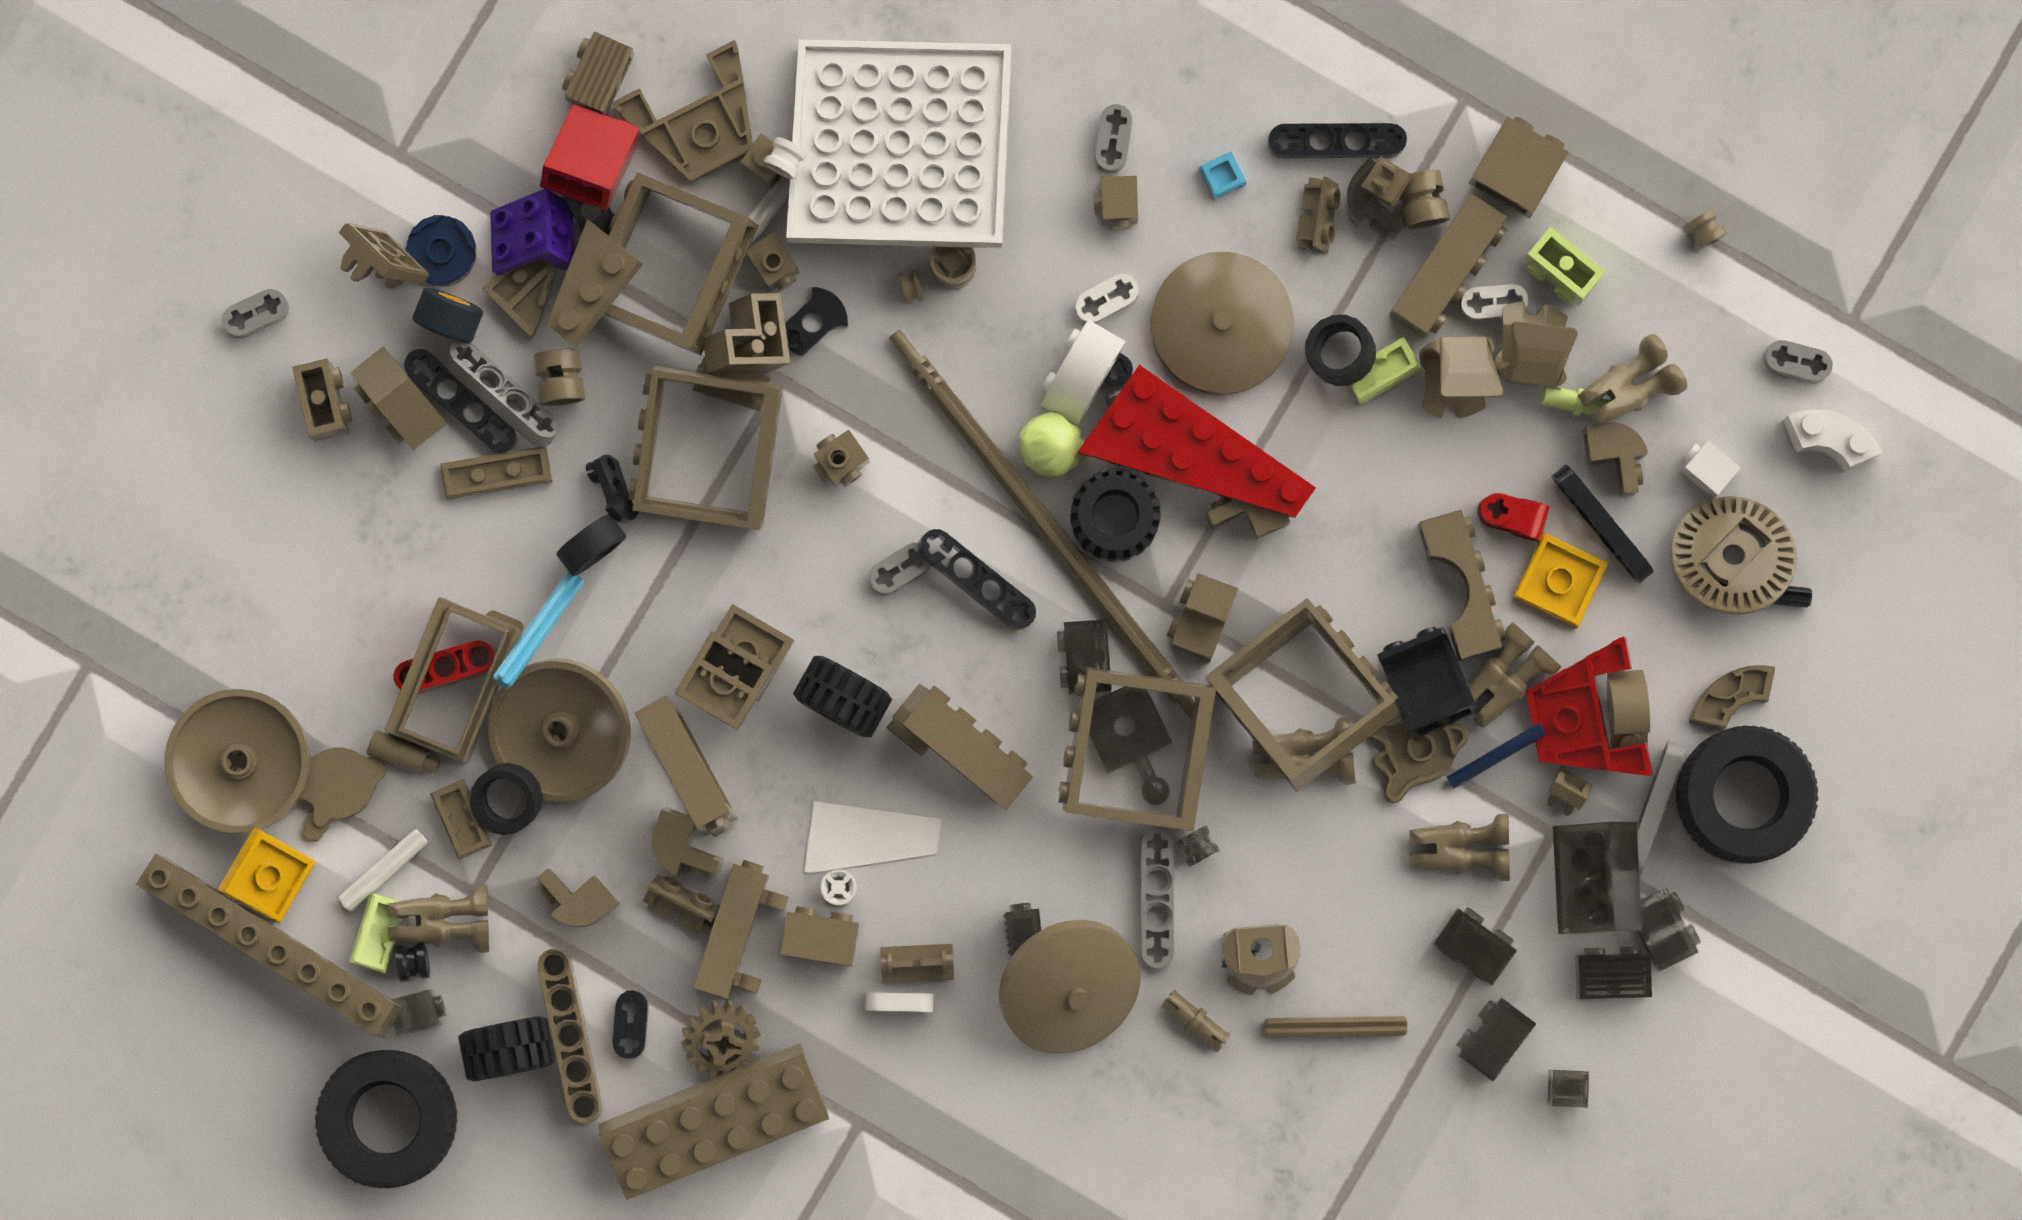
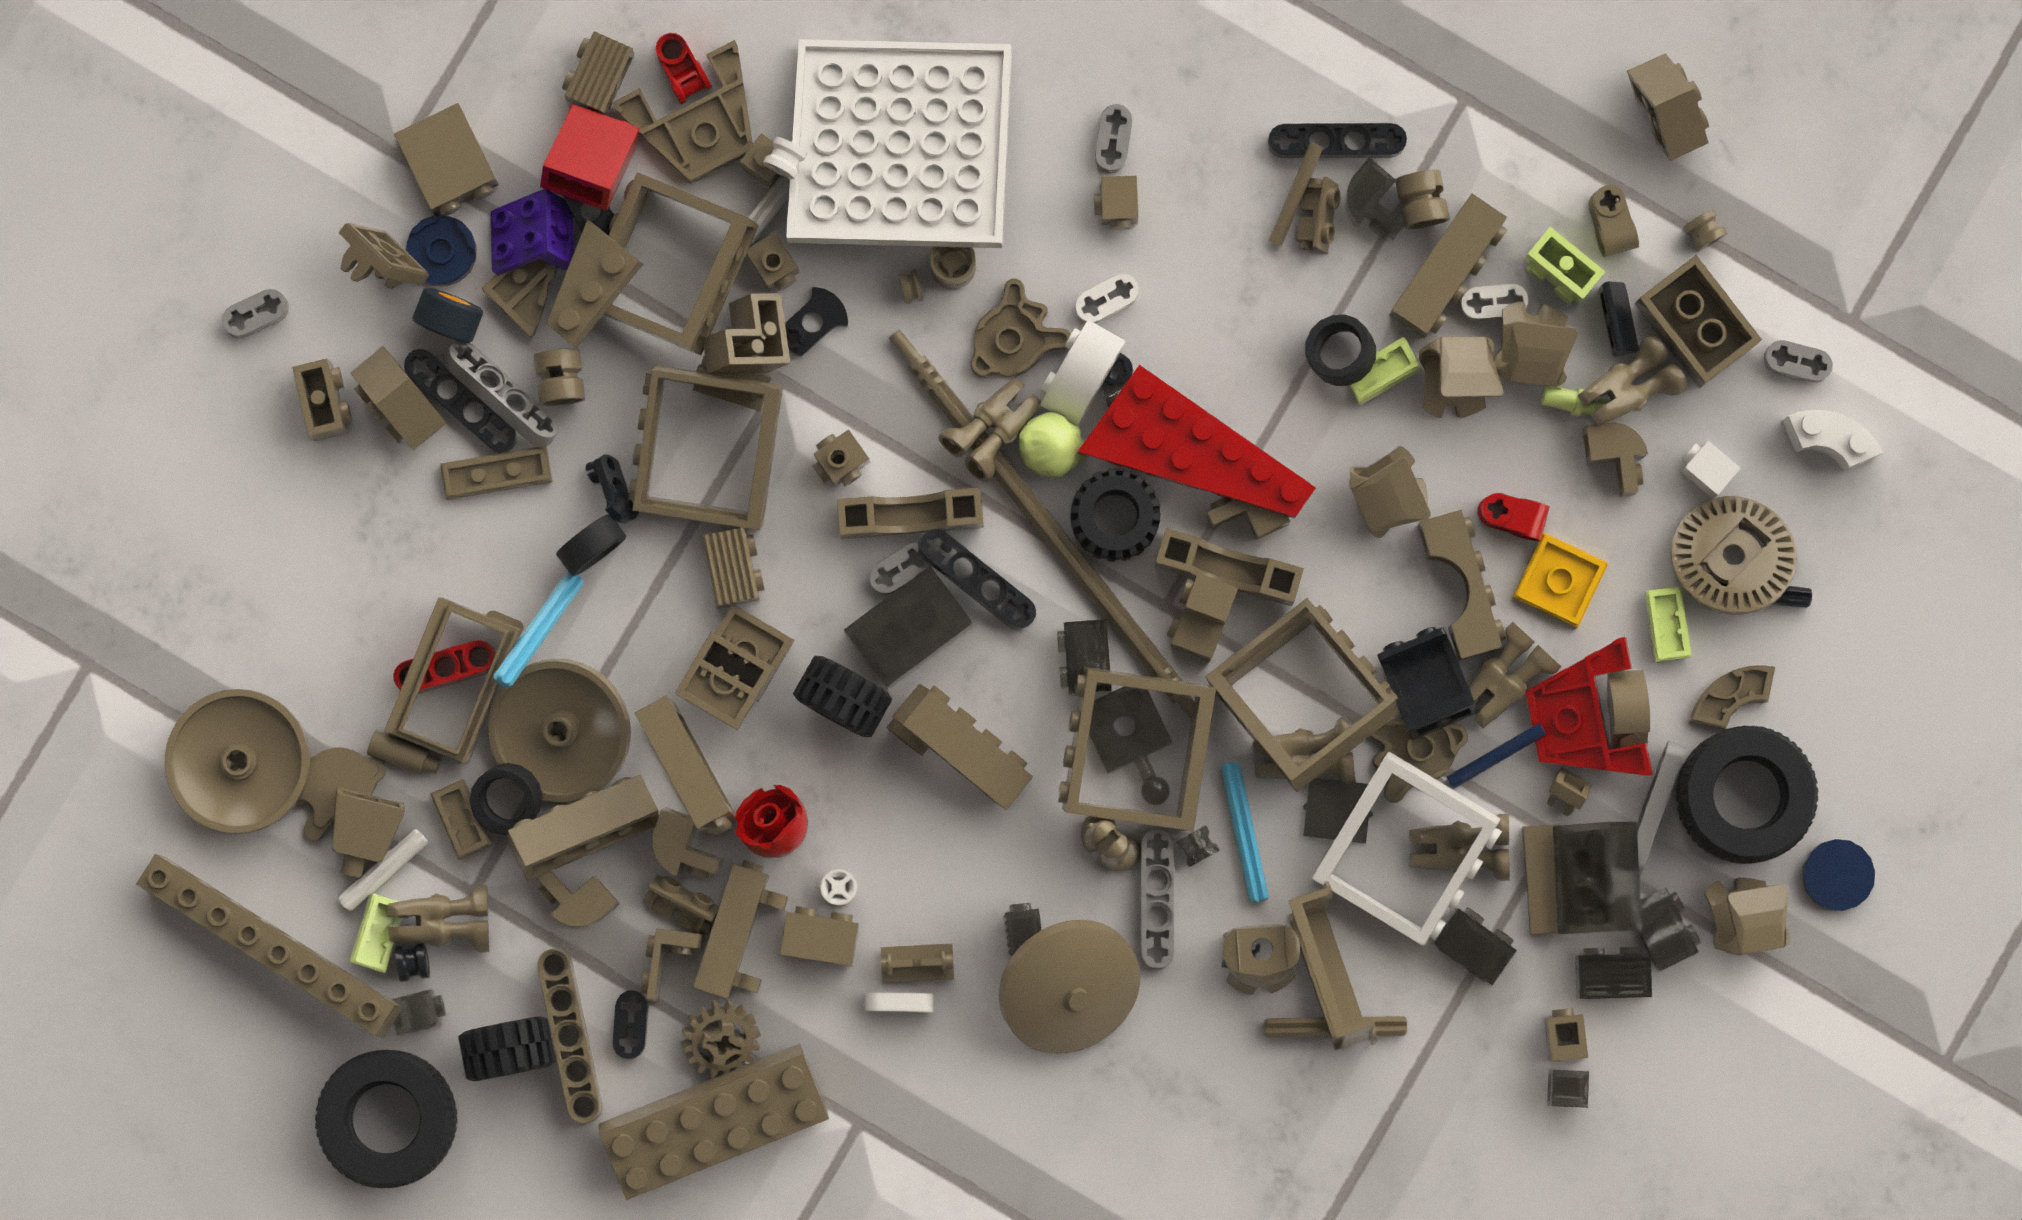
yellow tile [218,826,317,924] -> none
white sticker [804,801,942,873] -> none
dark tan dish [1151,252,1294,395] -> none
dark tan pin [1160,989,1231,1052] -> none
medium azure tile [1199,151,1247,200] -> none
dark tan tile [1361,157,1412,207] -> none
clear smoke brick [1456,997,1536,1082] -> none
dark tan brick [1469,116,1569,219] -> none
black beam [1551,464,1654,584] -> none
none -> dark tan torso [331,787,405,877]
none -> dark tan brick [394,103,499,216]
none -> dark tan brick [508,775,659,881]
none -> dark tan bracket [641,928,704,1002]
none -> red piece [656,33,712,105]
none -> dark tan brick [702,528,765,608]
none -> red cylinder [735,785,808,859]
none -> dark tan arch [837,488,984,539]
none -> clear smoke brick [844,566,974,690]
none -> dark tan piece [938,377,1041,482]
none -> dark tan tile [970,279,1071,377]
none -> dark tan piece [1081,816,1140,871]
none -> dark tan arch [1155,528,1304,607]
none -> medium azure axle [1221,761,1269,903]
none -> dark tan bar [1269,142,1323,246]
none -> dark tan piece [1288,881,1377,1051]
none -> clear smoke piece [1303,778,1373,844]
none -> white window [1312,752,1502,946]
none -> dark tan piece [1349,446,1431,538]
none -> dark tan tile [1522,824,1567,935]
none -> dark tan brick [1544,1008,1588,1061]
none -> dark tan piece [1588,185,1639,257]
none -> black slope [1599,281,1639,357]
none -> dark tan brick [1627,53,1709,161]
none -> dark tan brick [1635,255,1762,388]
none -> yellowish green plate [1645,586,1692,662]
none -> dark tan piece [1704,878,1790,955]
none -> dark blue tile [1802,839,1875,911]

